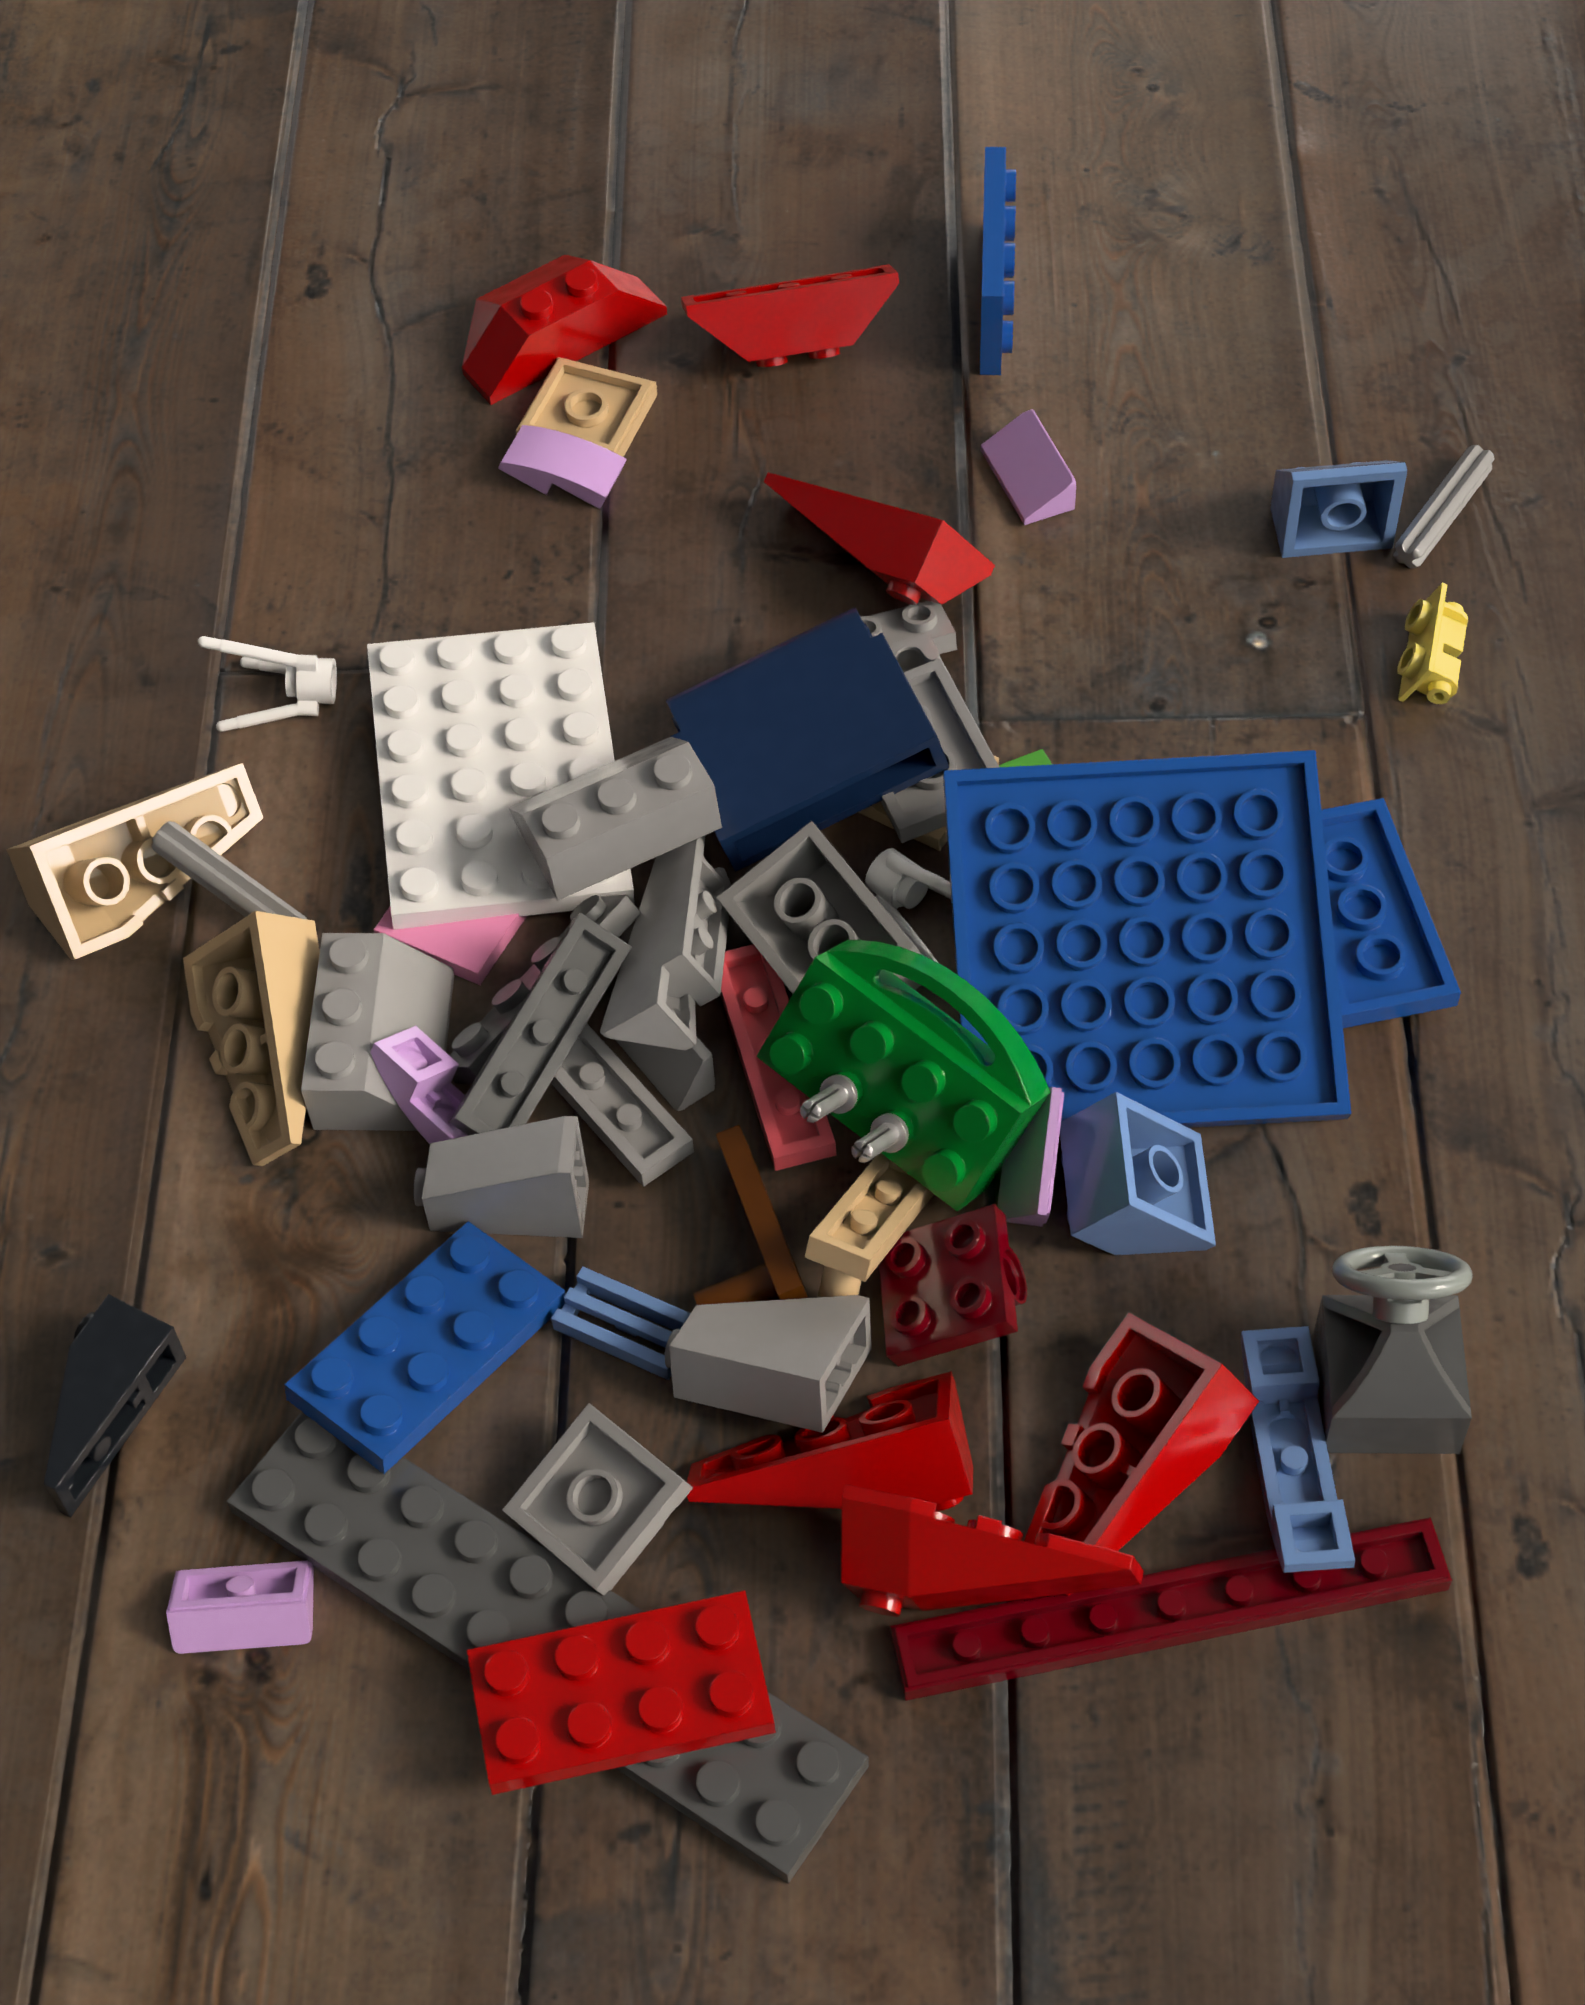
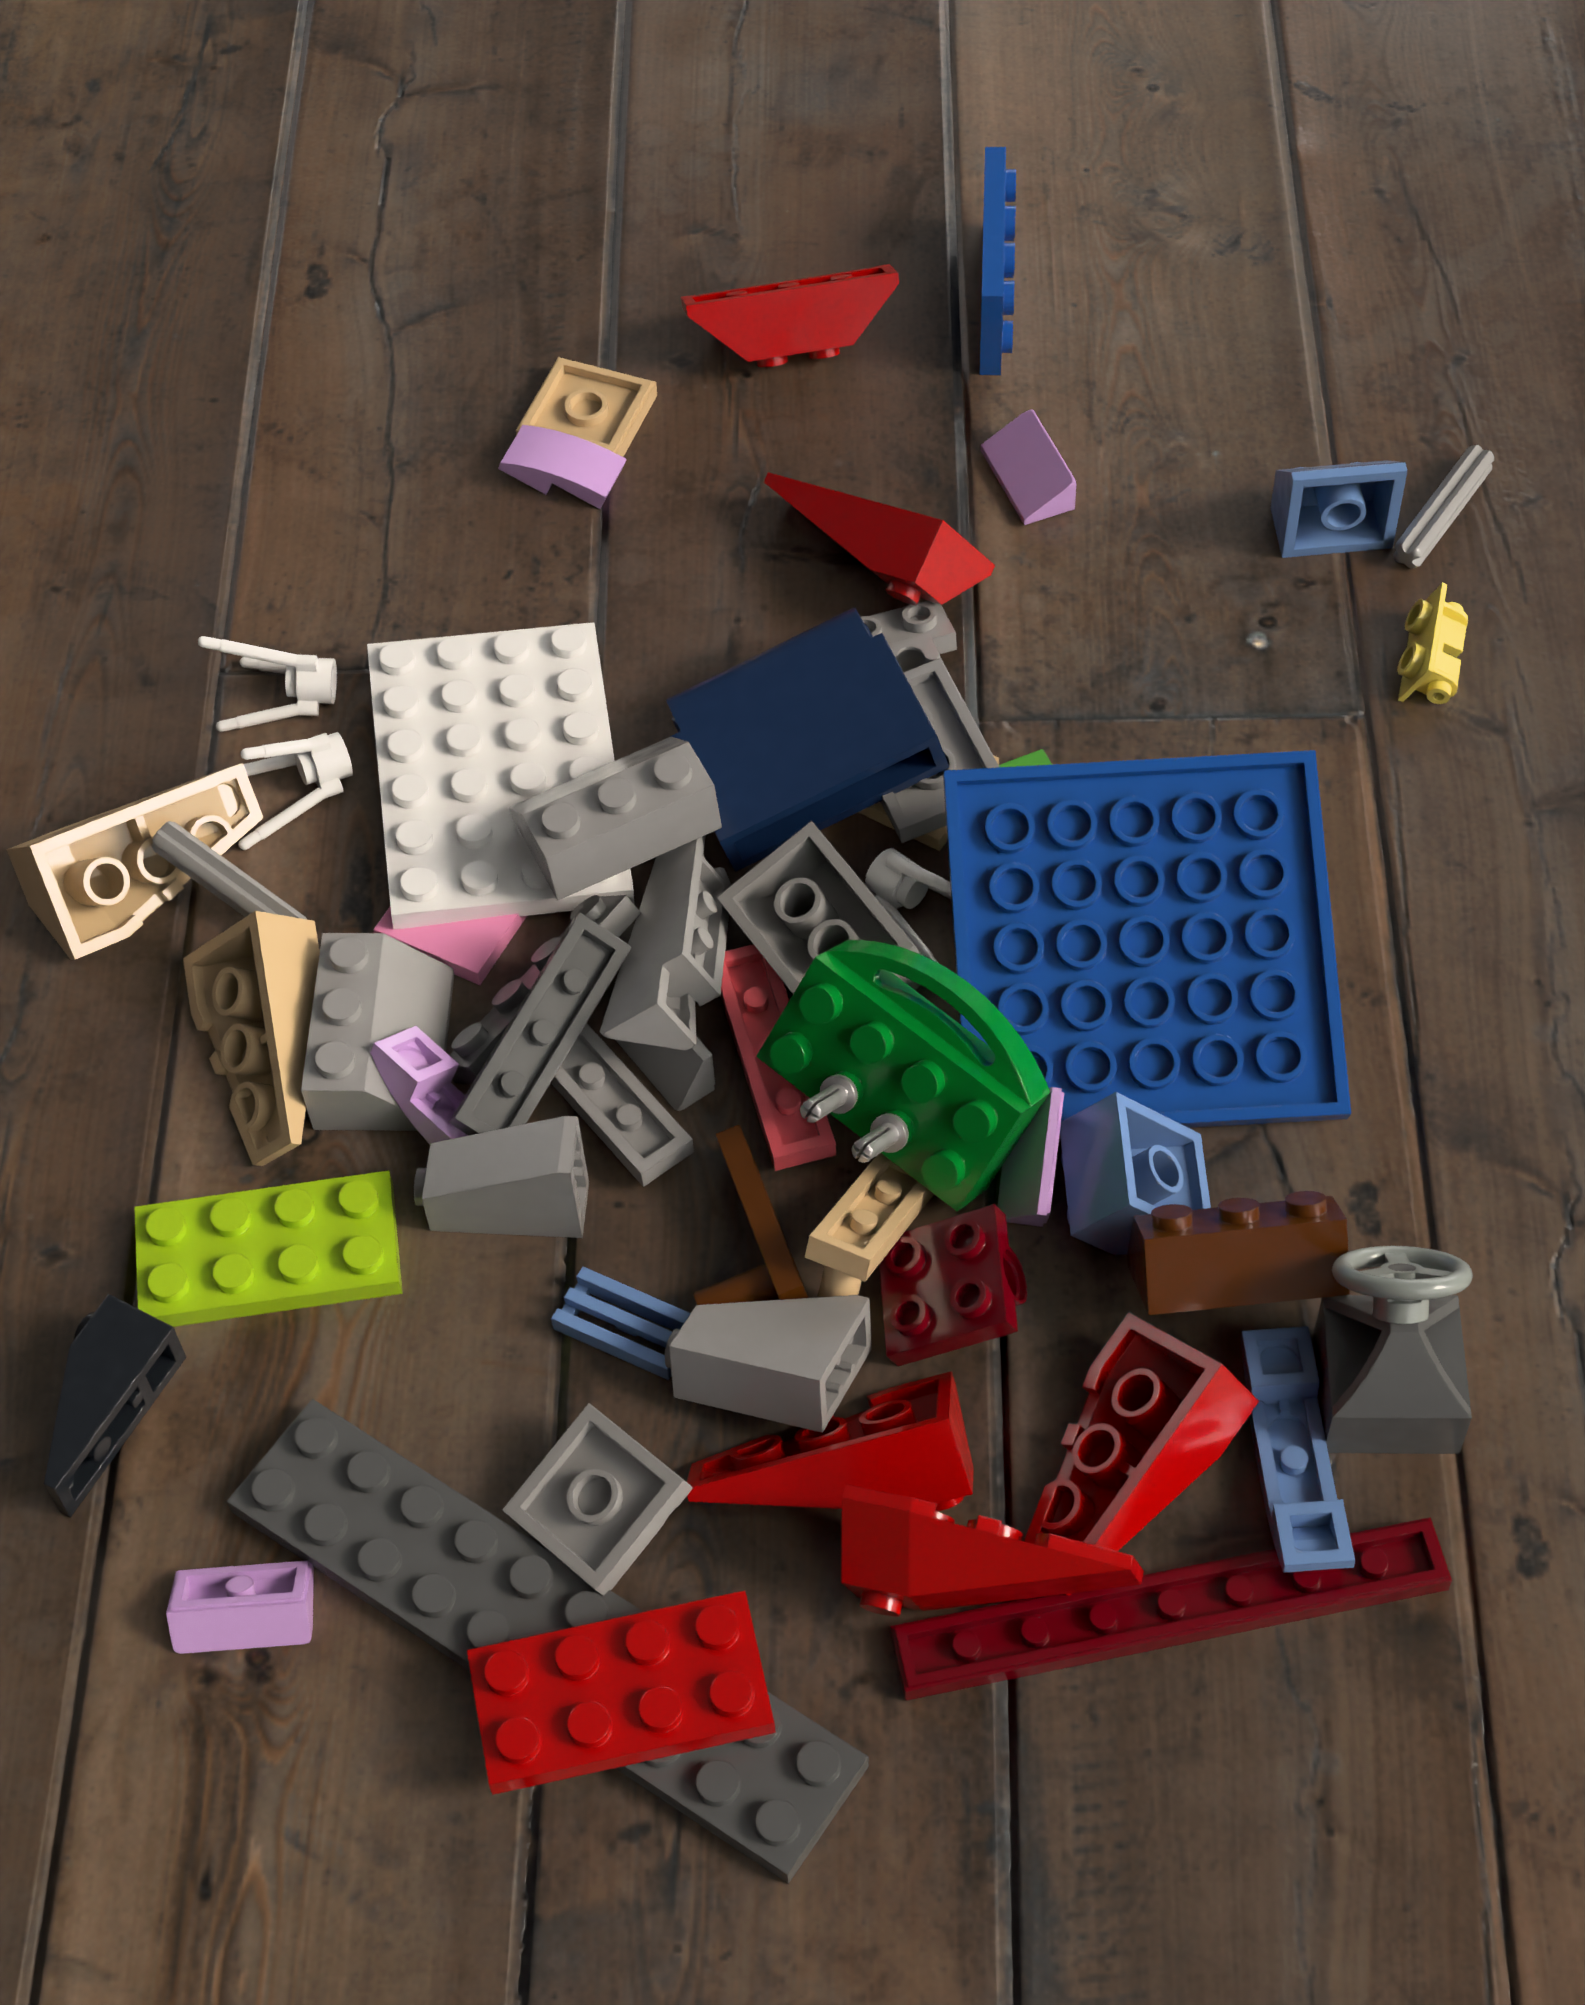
blue plate [284,1221,565,1474] -> none
red wedge [462,254,667,405] -> none
blue plate [1321,798,1461,1028] -> none
none -> lime plate [135,1170,403,1327]
none -> white plant [238,732,353,850]
none -> reddish brown slope [1127,1191,1350,1315]

